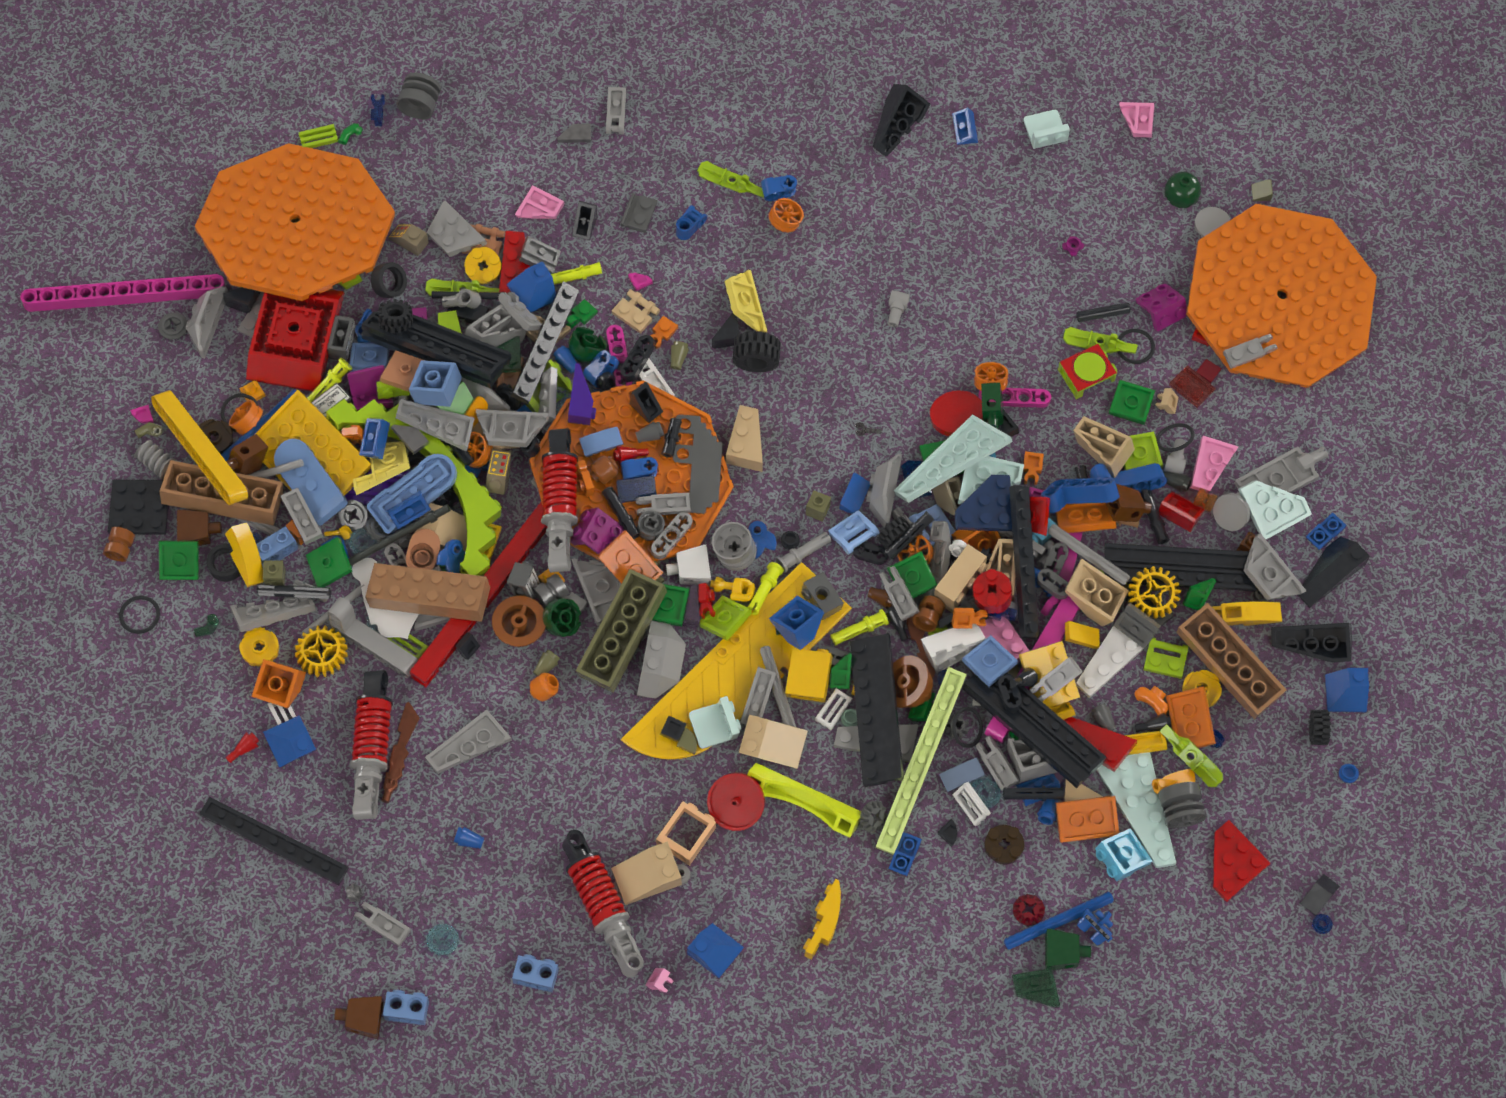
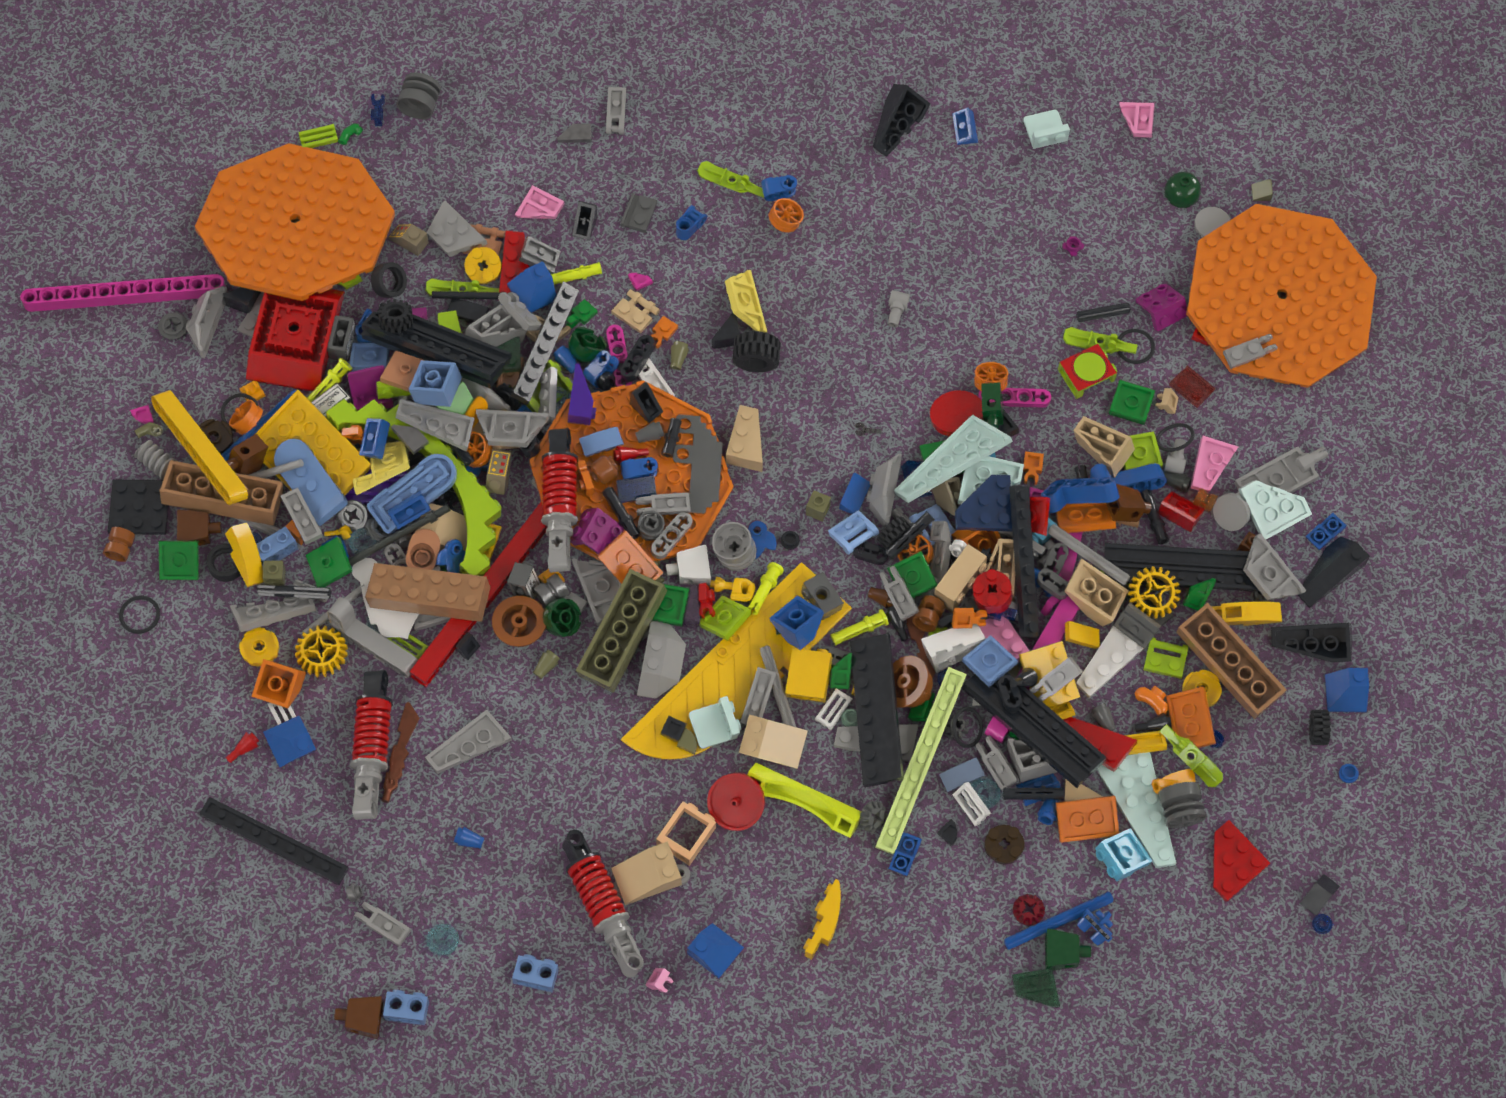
clear green arm [194,614,219,638] -> none
light grey pin [442,289,481,309] -> none
orange head [530,673,559,702] -> none
light grey pin [776,532,831,573] -> none
dark red tile [1195,359,1222,384] -> none

